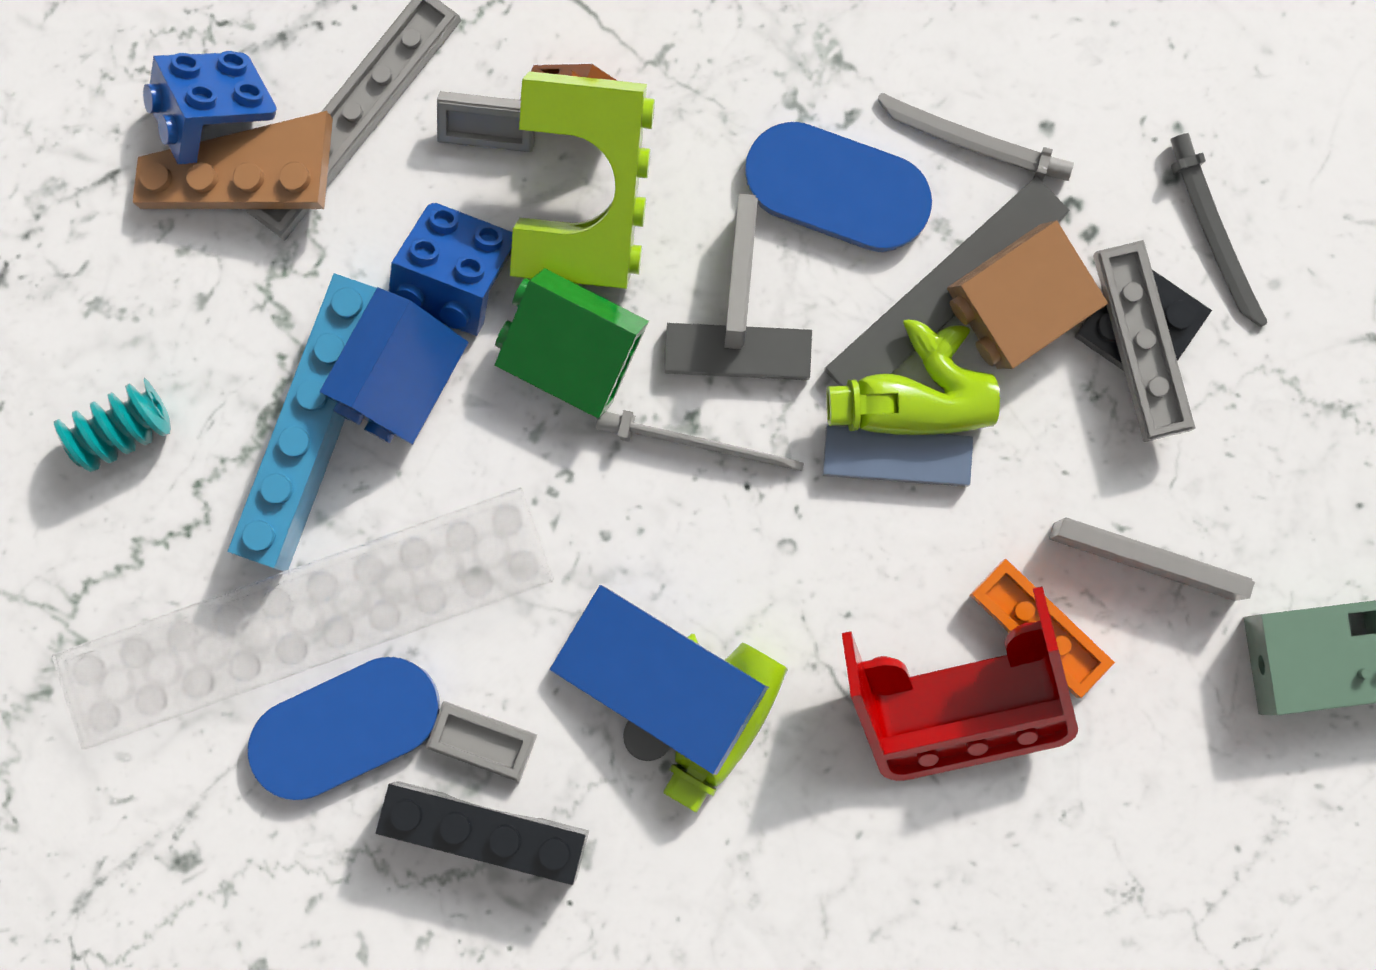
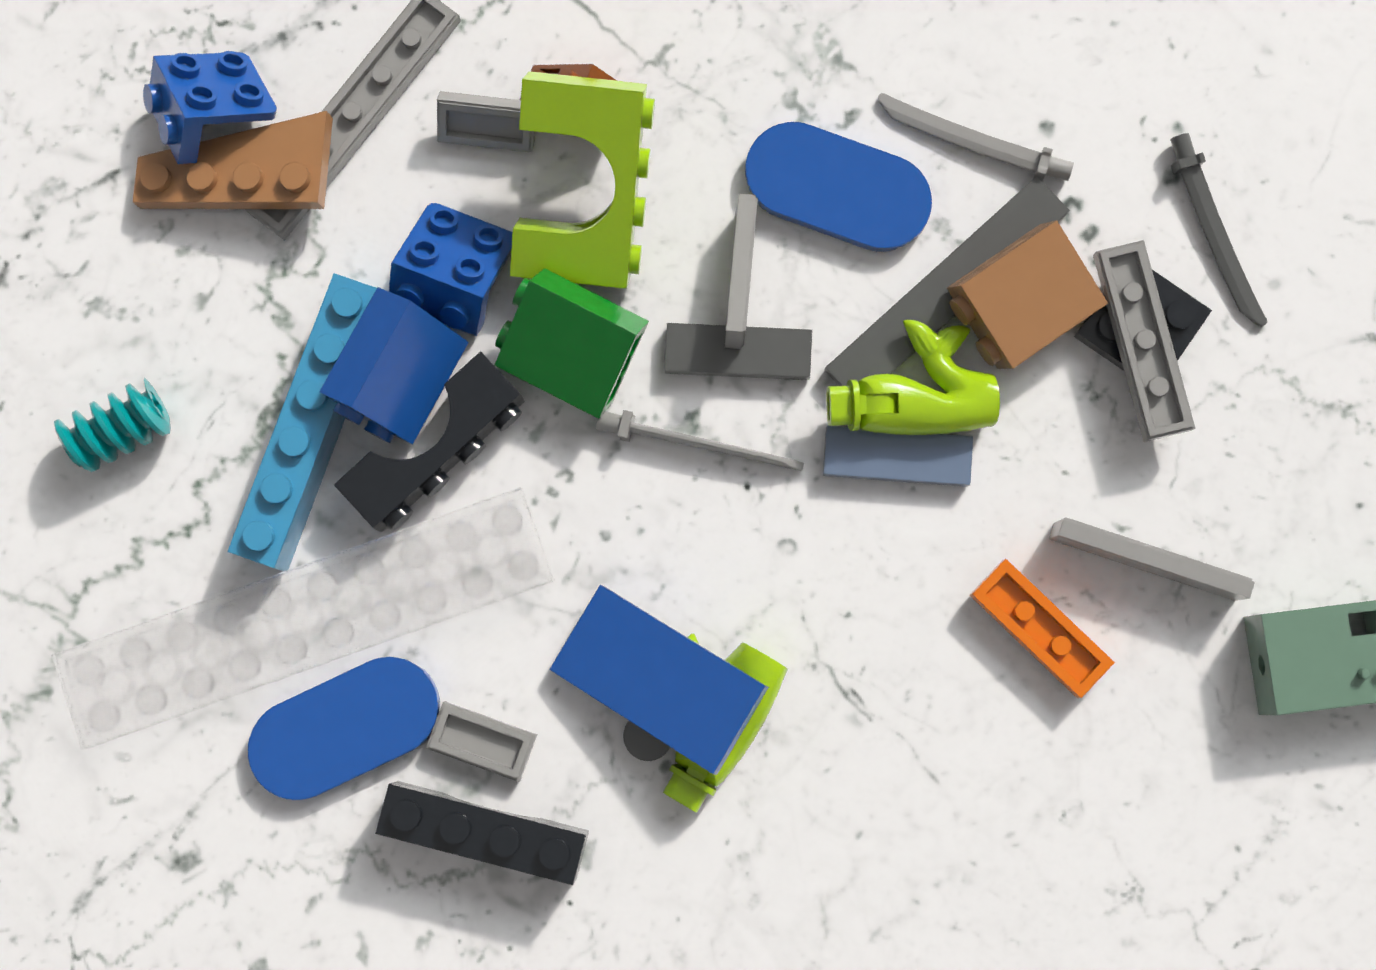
red windscreen [842,586,1078,781] -> none
none -> black arch [334,351,525,533]

